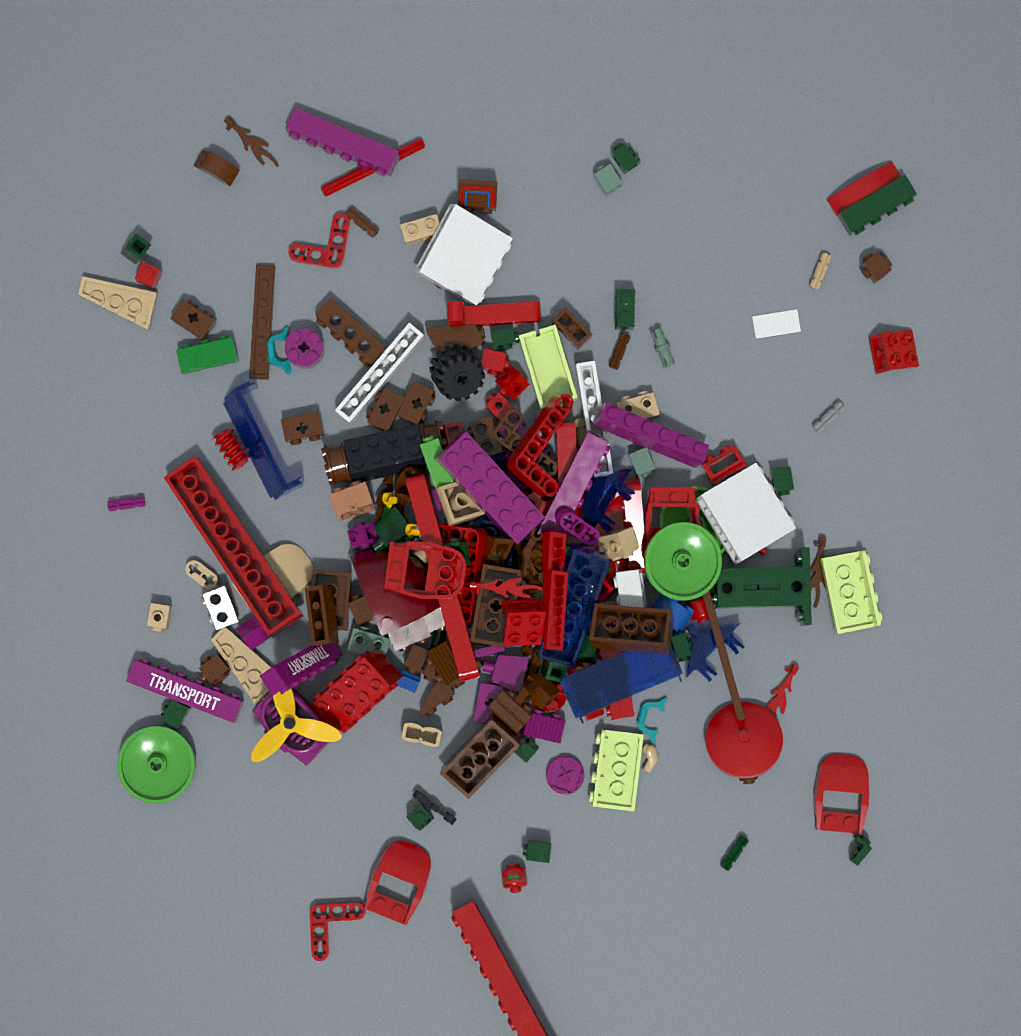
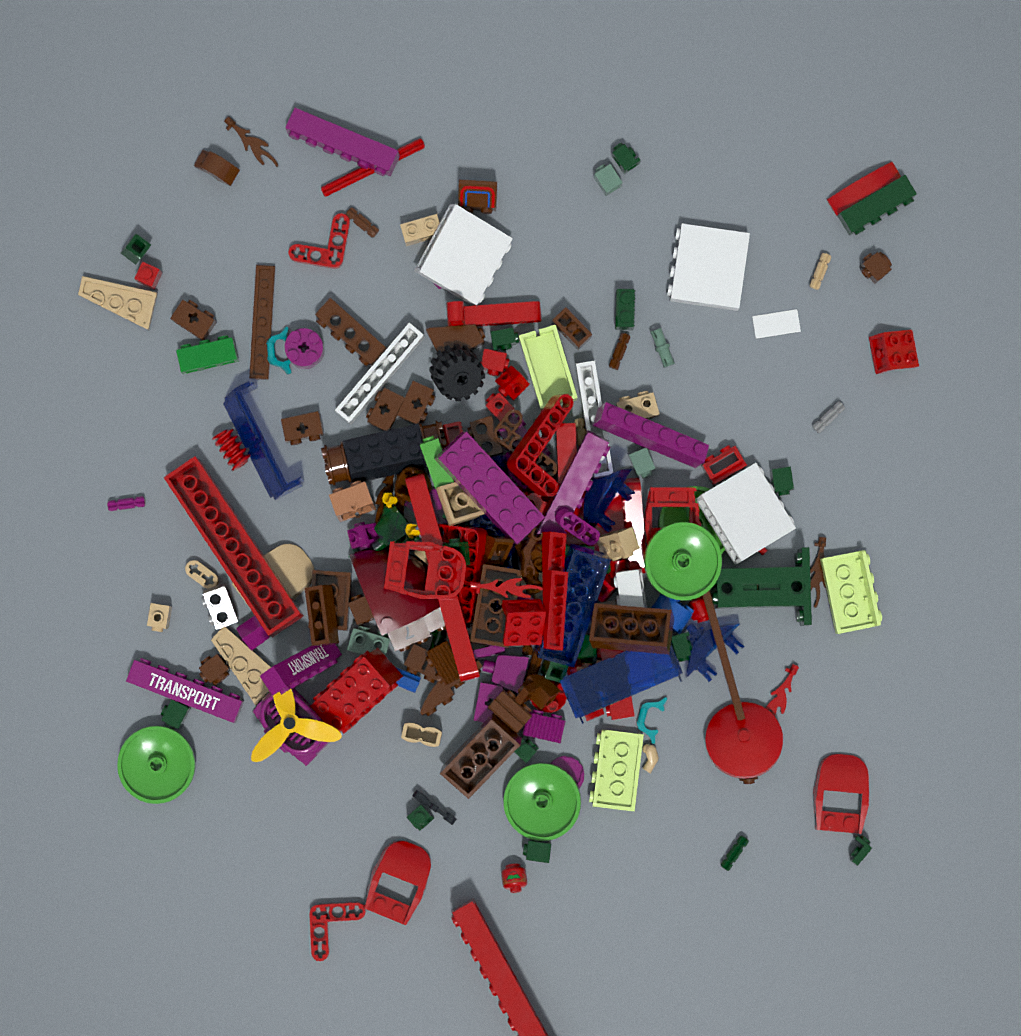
none -> bright green dish [503,763,581,841]
none -> white brick [667,223,750,311]

